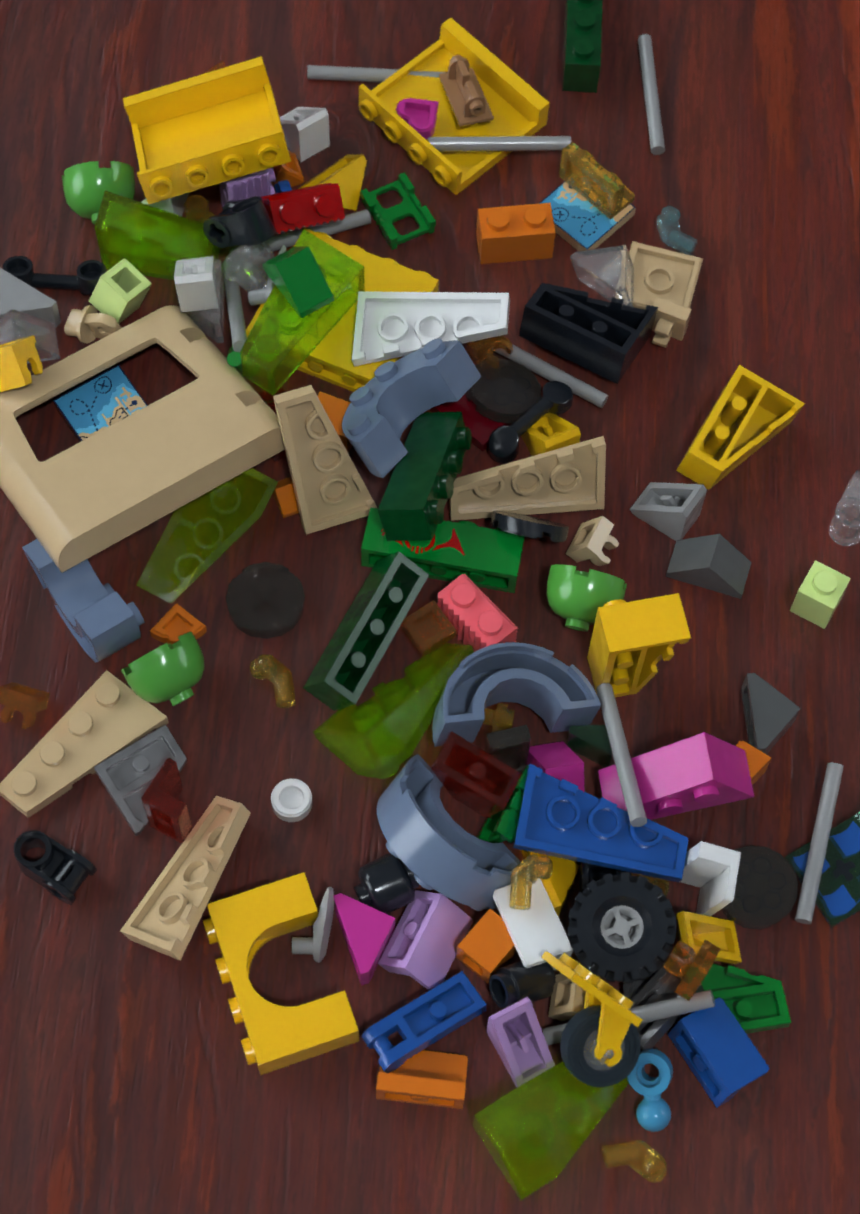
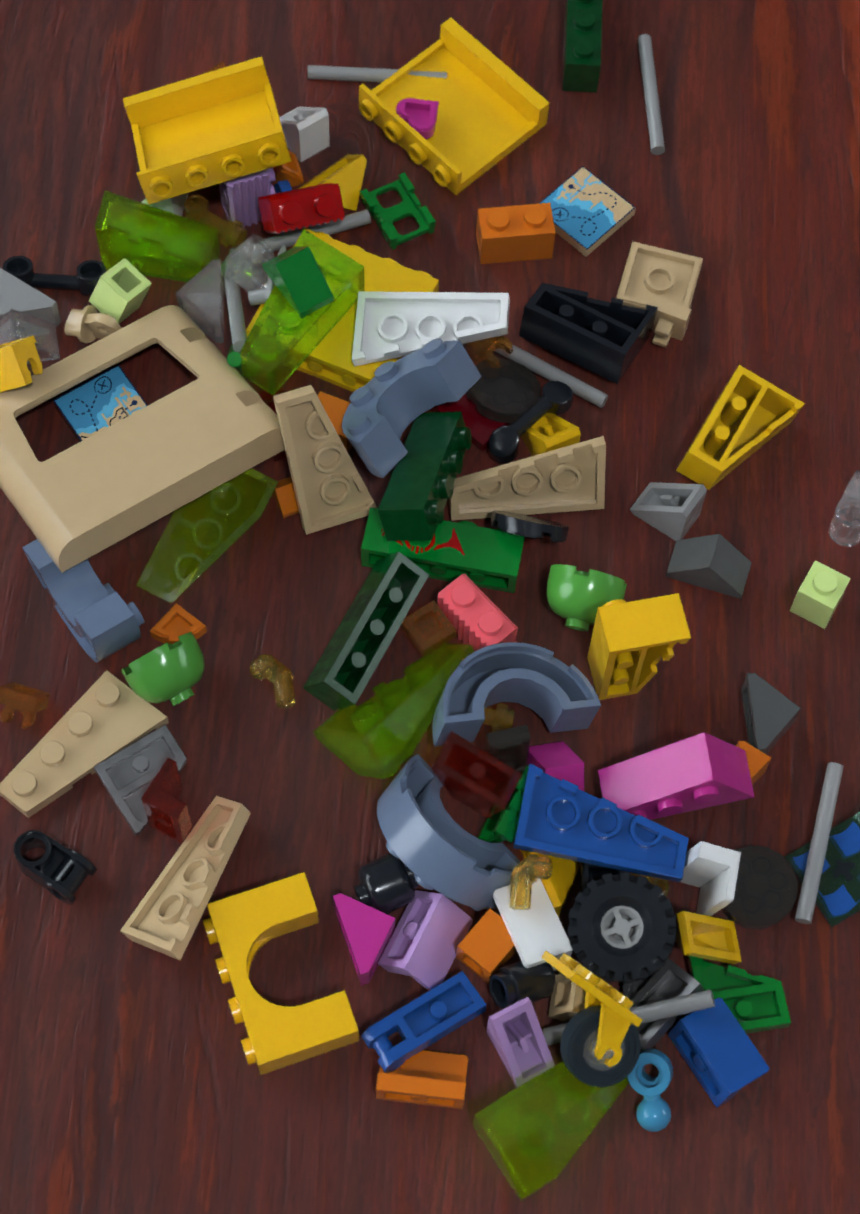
bright green cylinder [62,161,135,225] -> none
white slope [174,256,219,313] -> none
black piece [203,196,276,248] -> none
clear smoke tile [226,562,305,639] -> none
white tile [271,779,313,822] -> none
light grey bar [292,887,334,963] -> none
light grey bar [428,136,571,151] -> none
medium nougat hinge [439,55,494,126] -> none
clear yellow bracket [559,141,635,220] -> none
tan tile [566,516,619,566] -> none
clear green slope [566,725,612,767] -> none
clear slope [570,245,634,307] -> none
light grey bar [596,683,647,827] -> none
clear yellow arm [602,1140,667,1183] -> none
clear light blue arm [656,206,698,255] -> none
clear orange tile [663,940,720,1001] -> none

